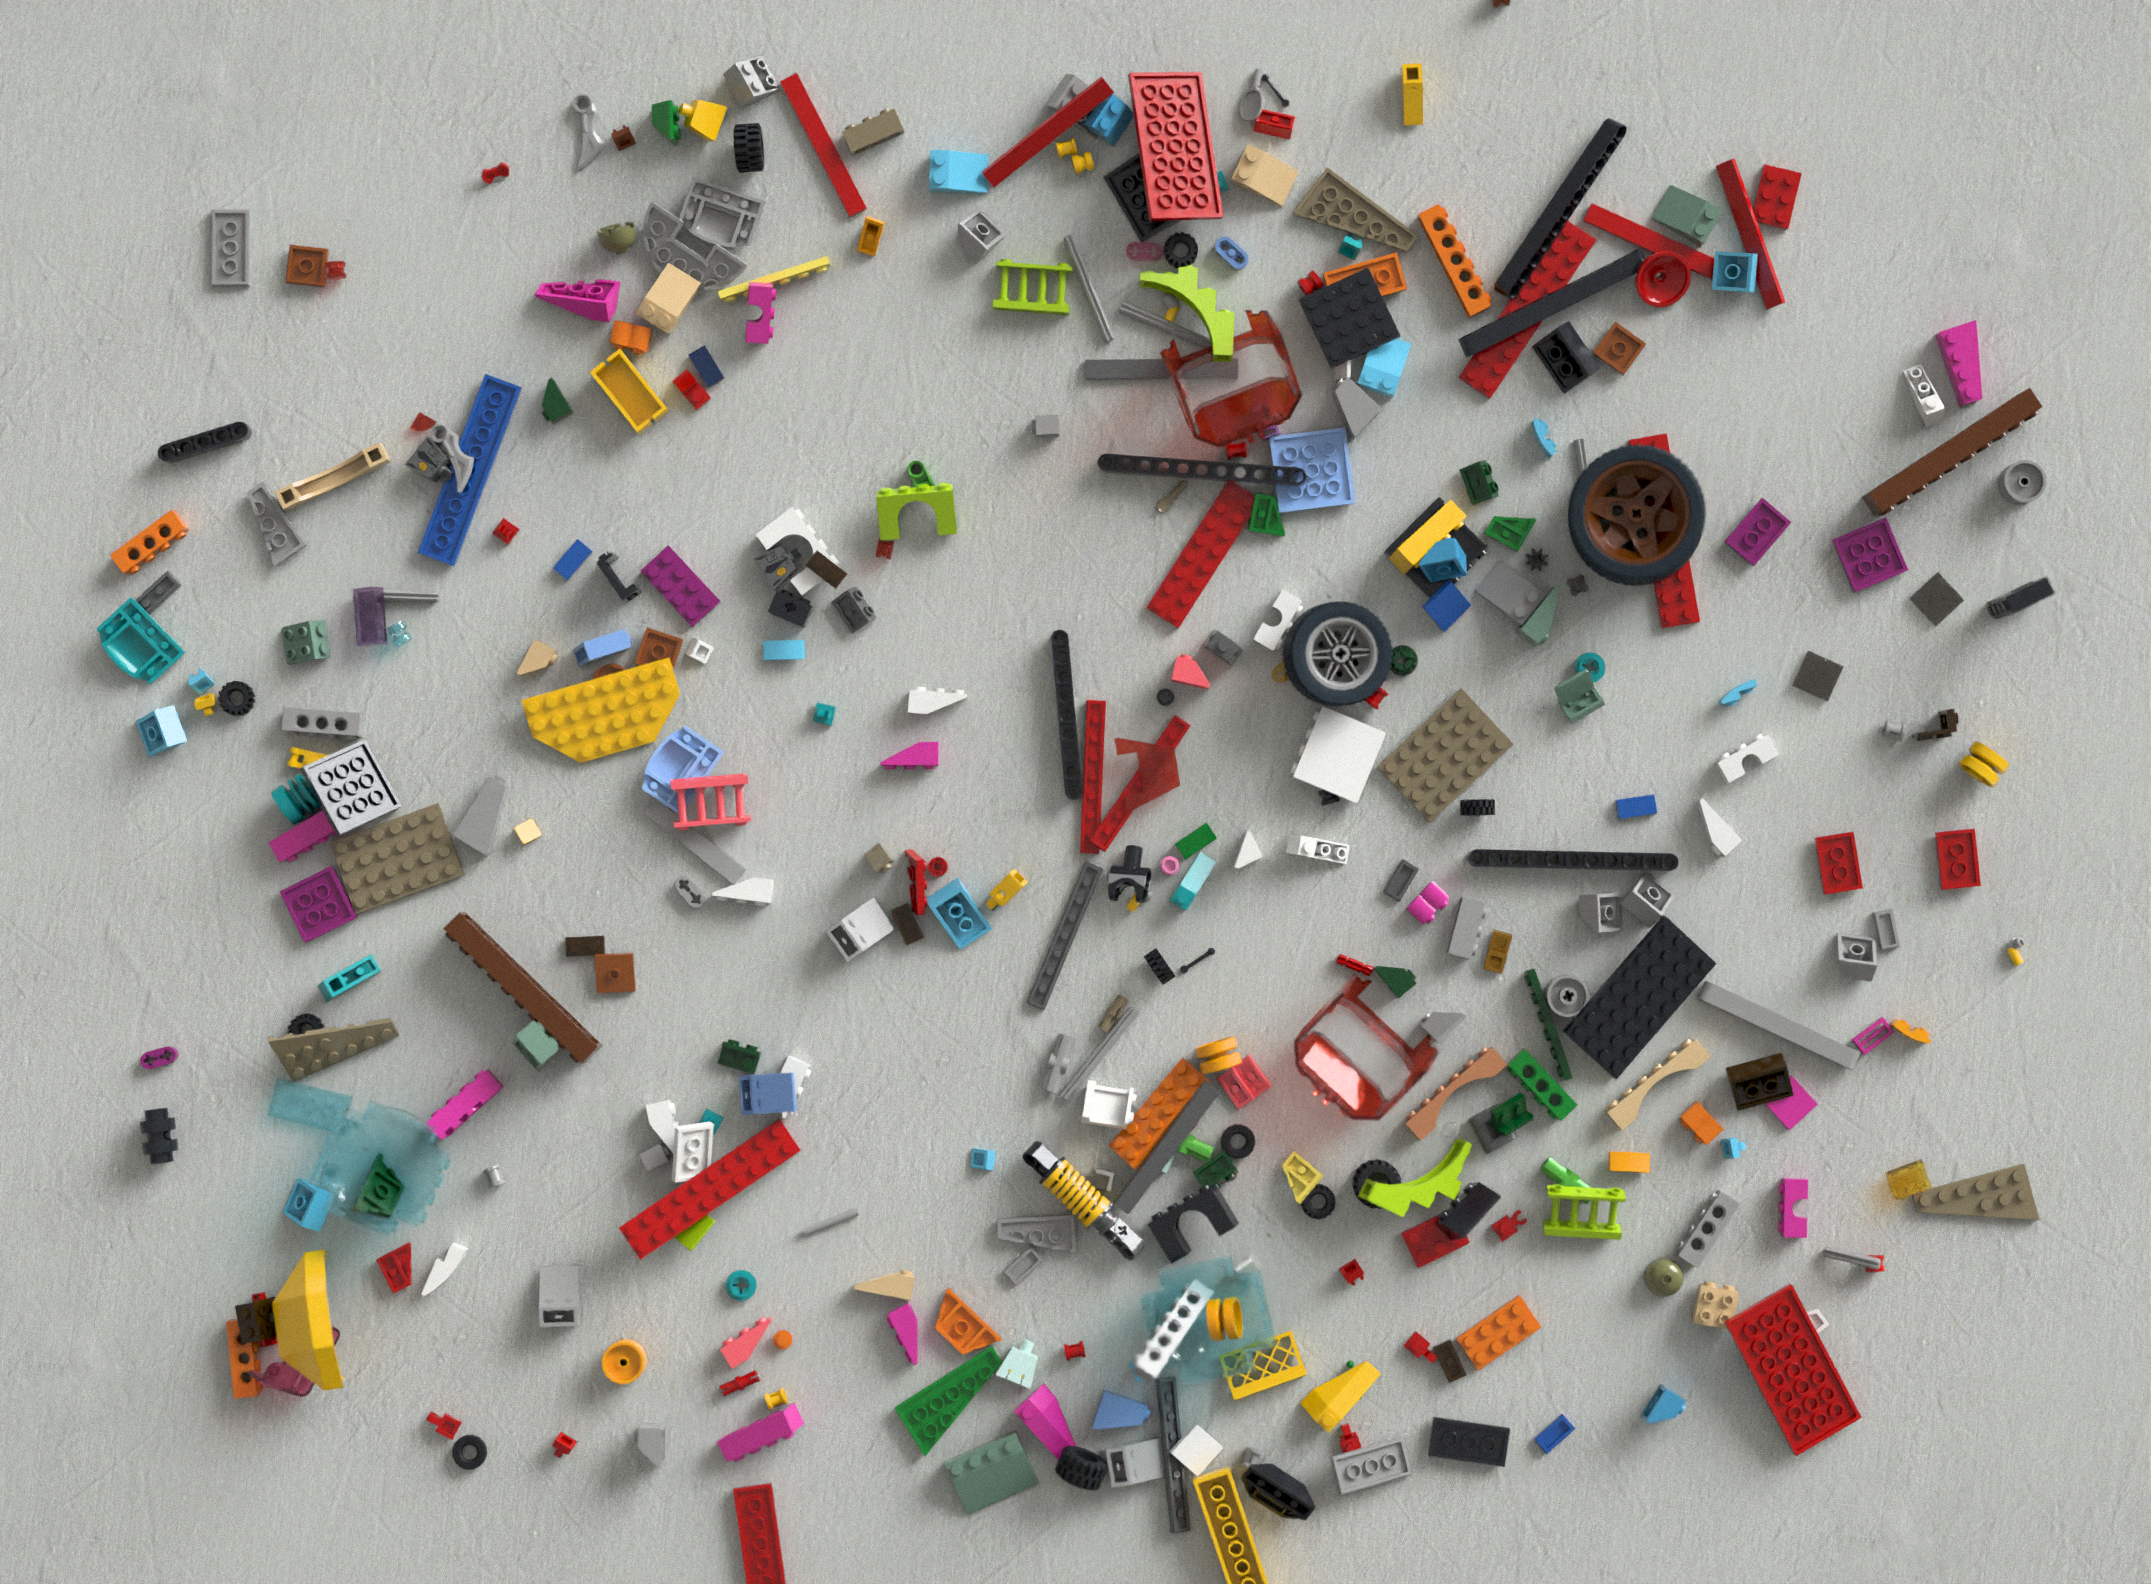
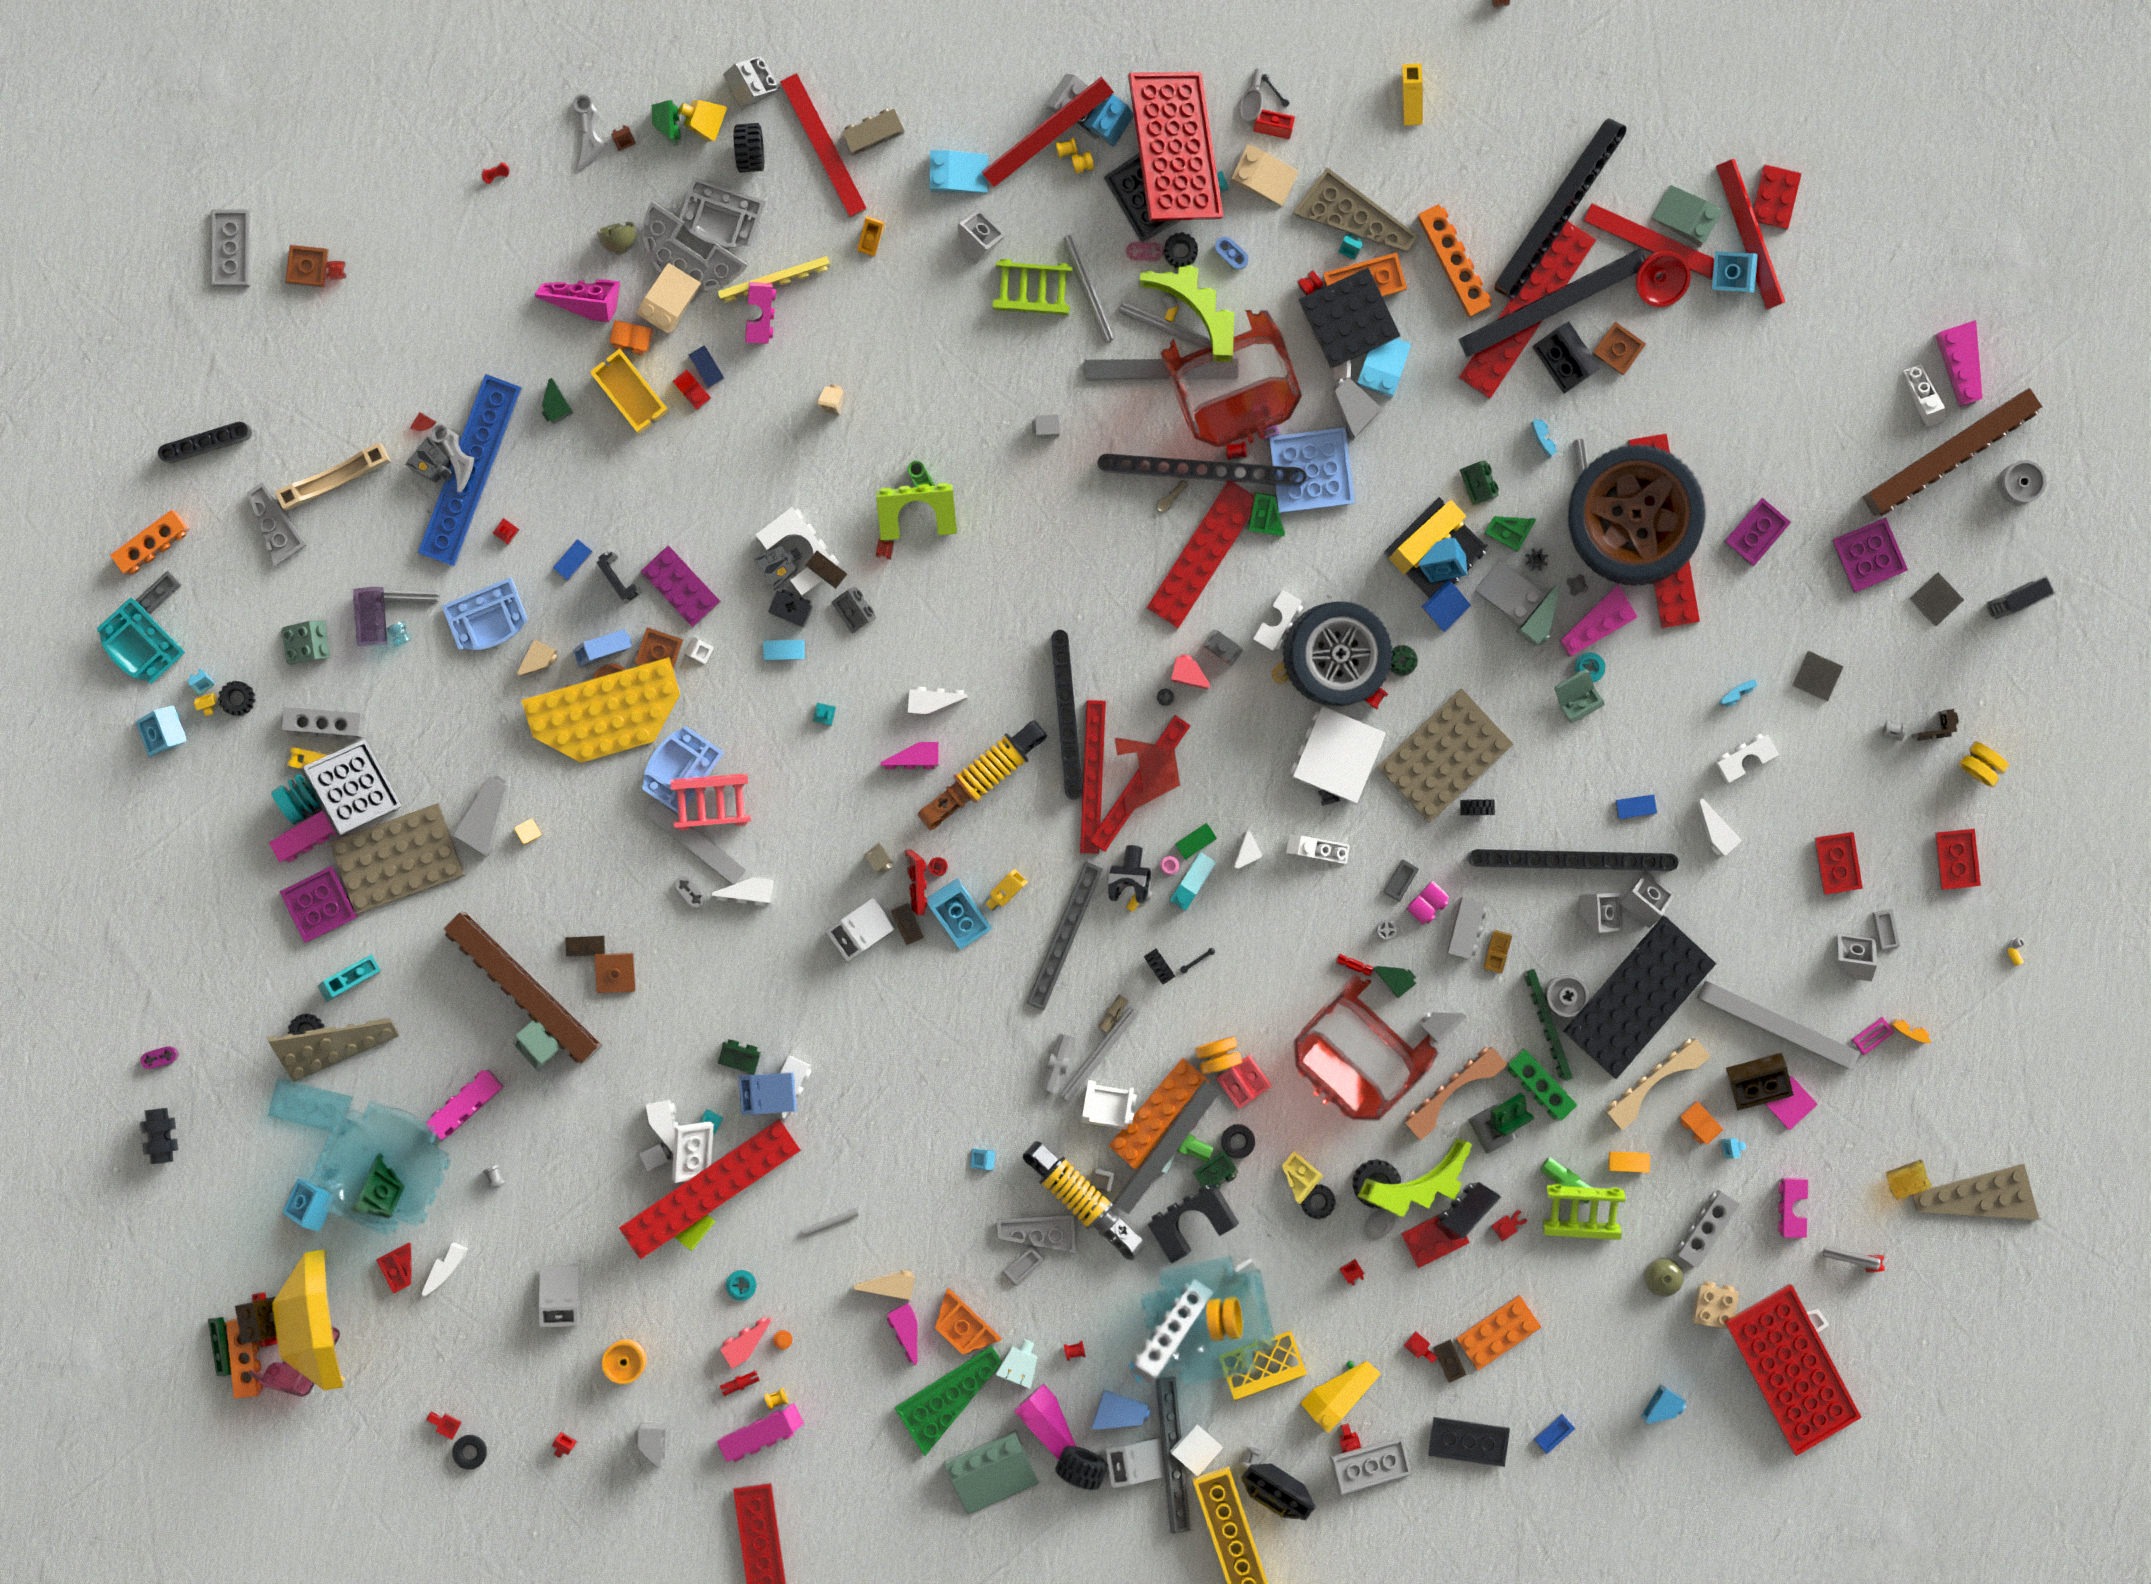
none -> dark green plate [208,1317,231,1376]
none -> light blue slope [442,577,528,650]
none -> tan slope [817,384,845,415]
none -> piece [917,720,1048,830]
none -> light grey piece [1365,1209,1395,1239]
none -> light grey wheel [1376,920,1396,940]
none -> dark pink wedge [1559,584,1637,657]

